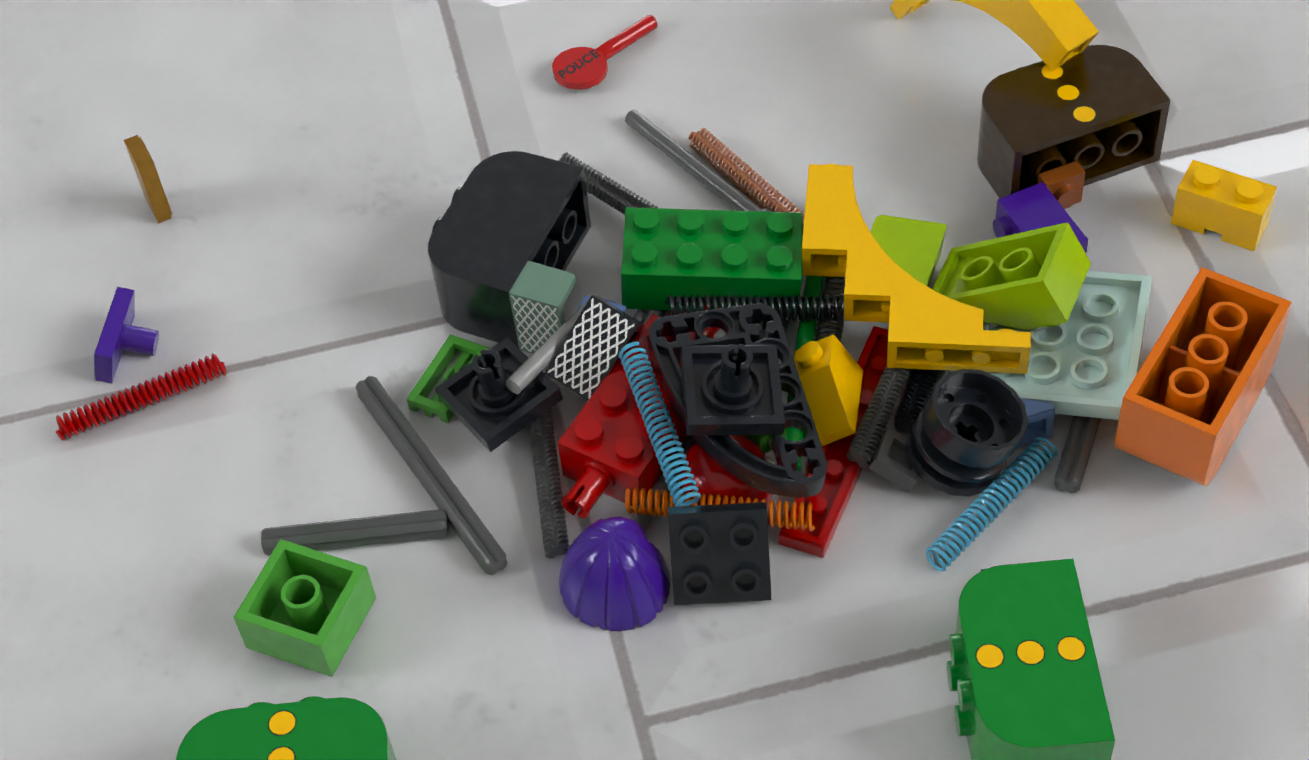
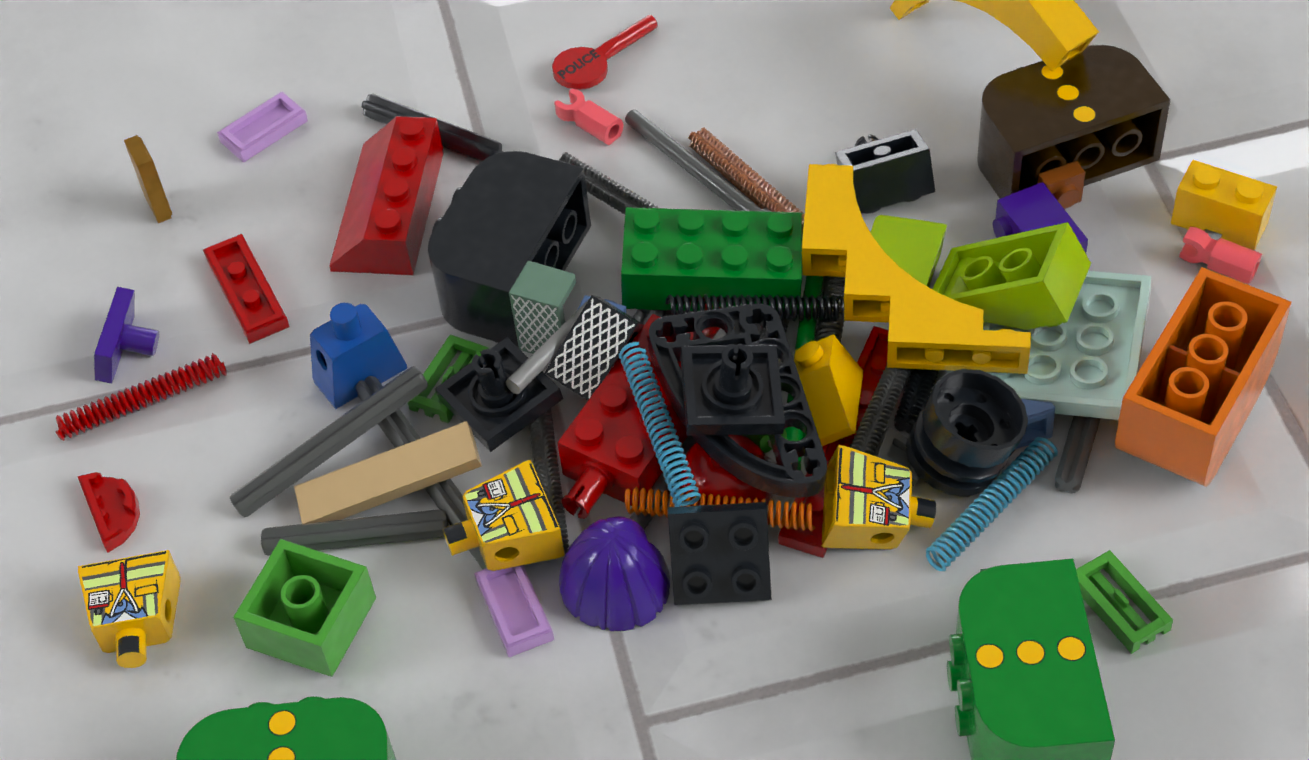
none -> red tile [77,472,140,553]
none -> torso [78,550,181,668]
none -> red tile [203,234,290,344]
none -> lavender tile [217,92,308,162]
none -> dark grey axle [230,366,428,517]
none -> tan tile [294,421,482,524]
none -> blue torso [310,303,408,410]
none -> red slope [329,116,444,275]
none -> black axle [361,94,503,161]
none -> torso [443,459,565,571]
none -> lavender tile [474,565,554,657]
none -> coral bar [554,88,623,145]
none -> torso [821,445,936,549]
none -> black brick [835,129,935,214]
none -> bright green tile [1076,550,1173,654]
none -> coral bar [1179,227,1262,284]

